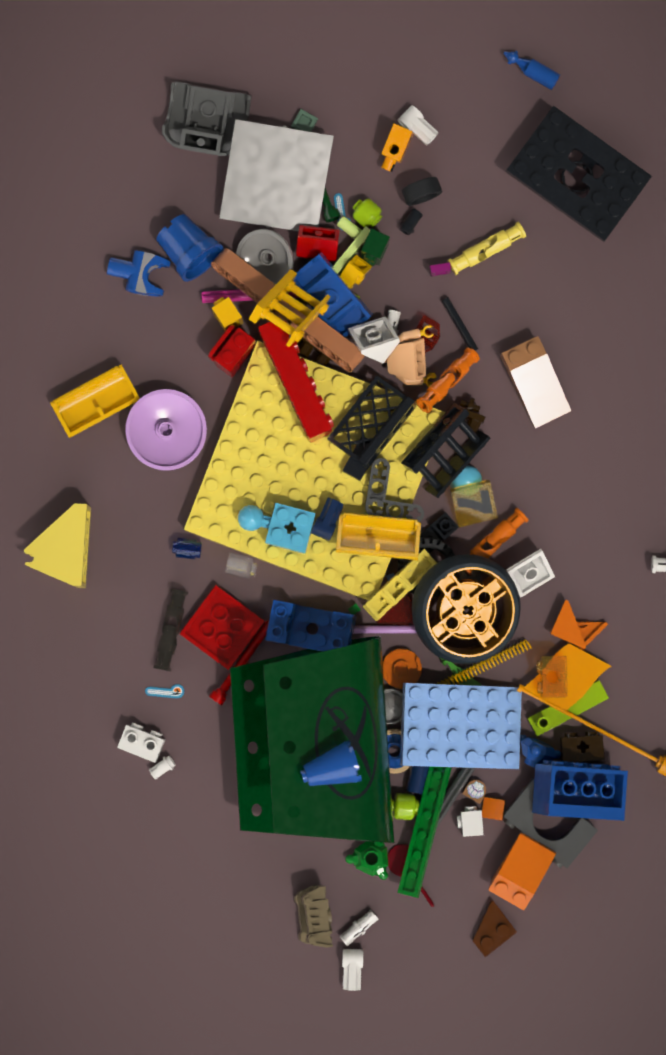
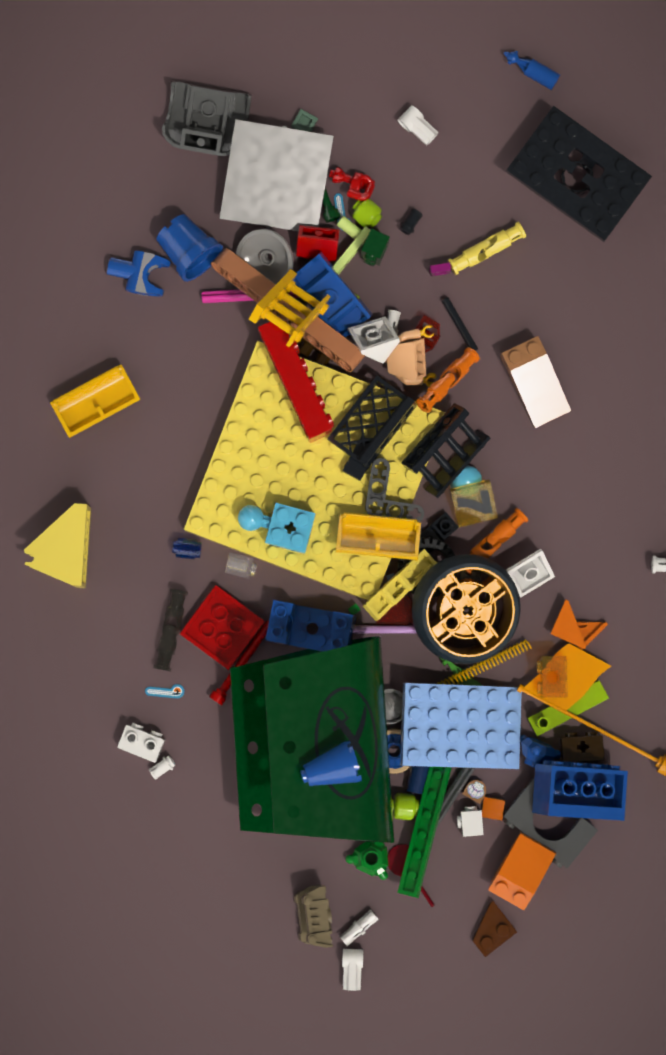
lavender dish [125,389,207,470] -> none
red brick [208,324,256,378] -> none
yellow brick [212,297,243,332] -> none
dark blue piece [311,497,344,541] -> none
yellow brick [340,255,372,289] -> none
light orange torso [381,124,414,172] -> none
orange tile [383,649,422,689] -> none
black tyre [402,177,442,206] -> none
dark brown hips [451,397,486,433] -> none
none -> red piece [329,167,375,201]

